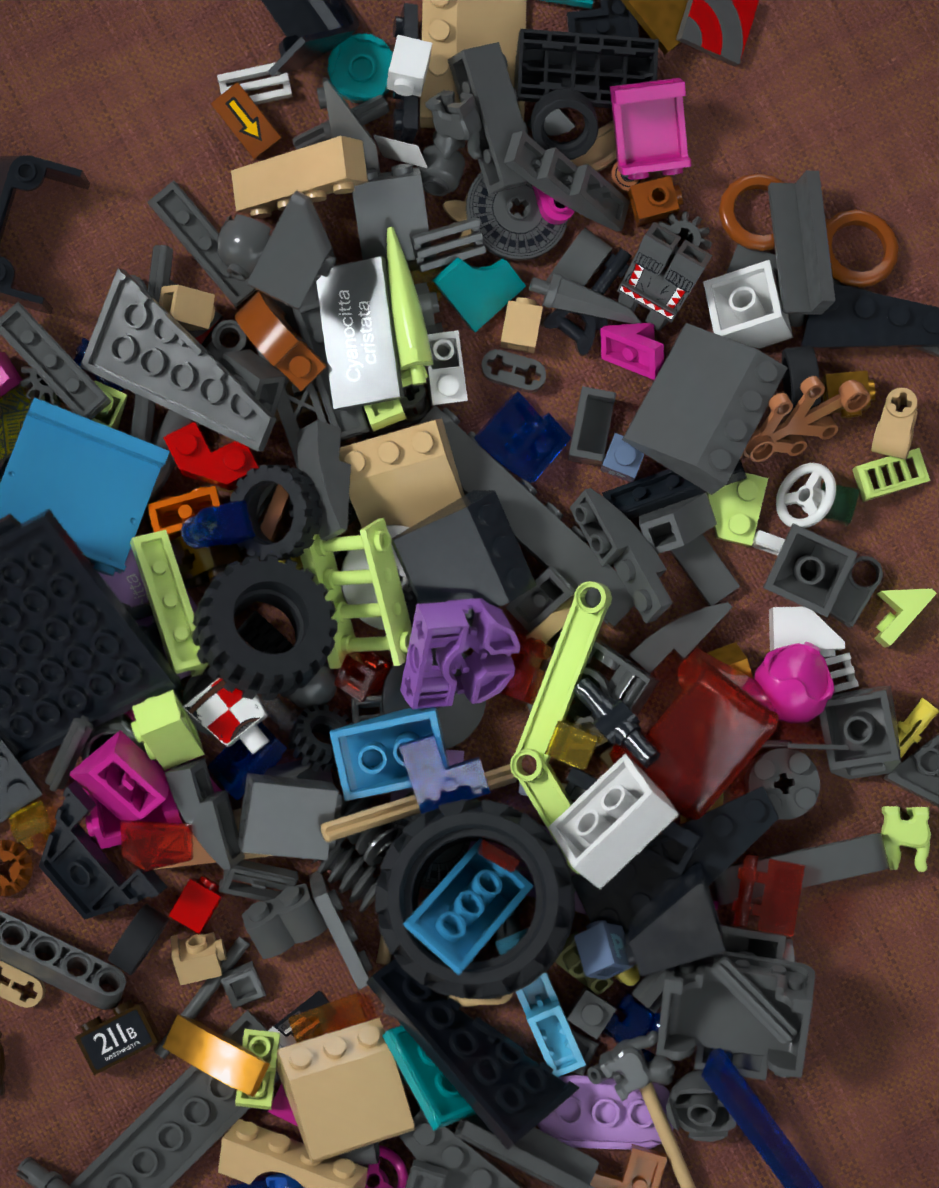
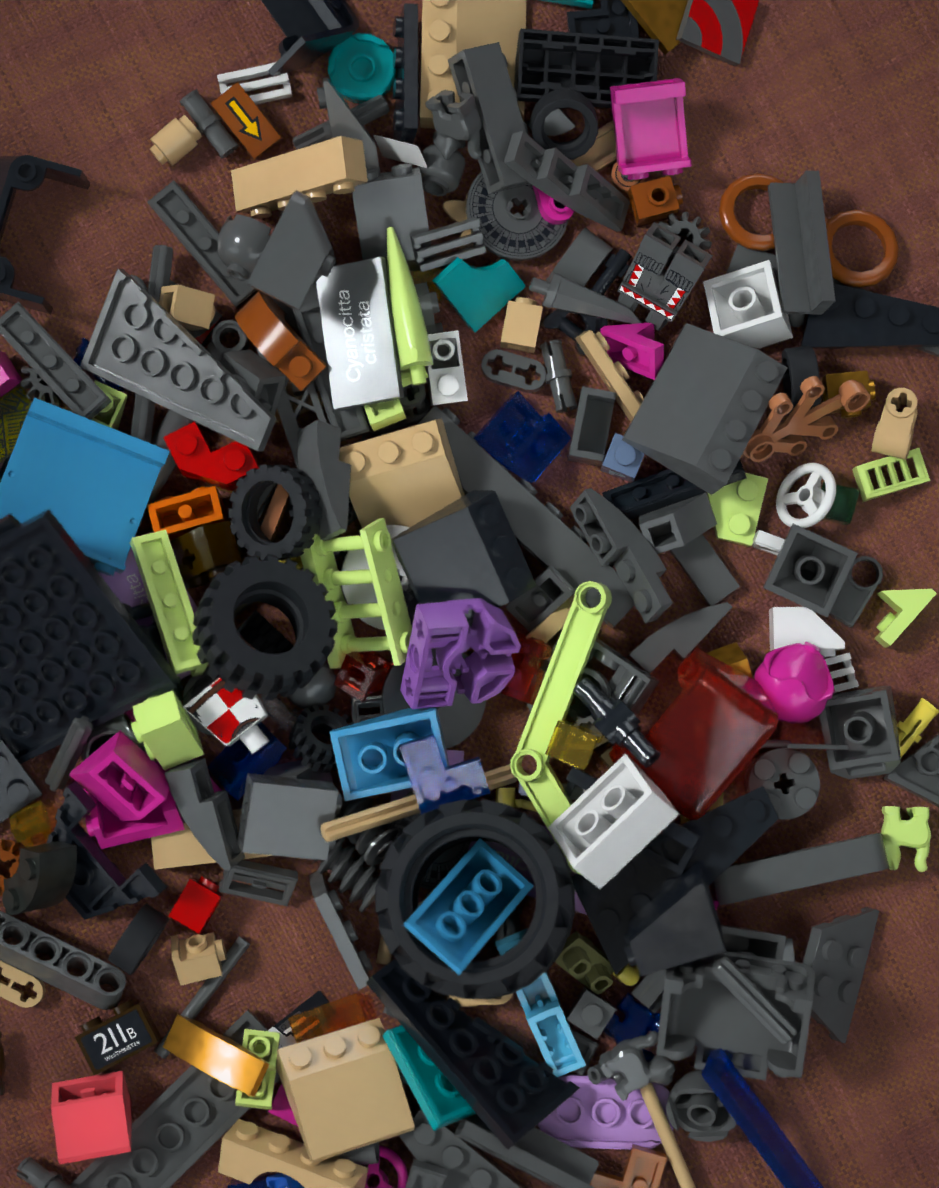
clear red slope [120,820,193,871] -> none
clear blue piece [181,501,256,549] -> none
dark grey tile [220,961,266,1009] -> none
dark grey brick [242,884,327,959] -> none
white brick [387,35,432,97] -> none
clear red tile [477,840,520,873] -> none
sand blue brick [574,920,634,980] -> none
clear red plate [732,854,805,937] -> none
none -> pearl dark grey brick [2,841,77,915]
none -> coral slope [51,1070,132,1164]
none -> tan brick [149,115,202,166]
none -> dark grey pin [180,89,239,159]
none -> light yellow hand [496,788,537,812]
none -> dark grey pin [540,340,578,413]
none -> tan tile [575,330,644,422]
none -> dark grey wing [803,907,879,1043]

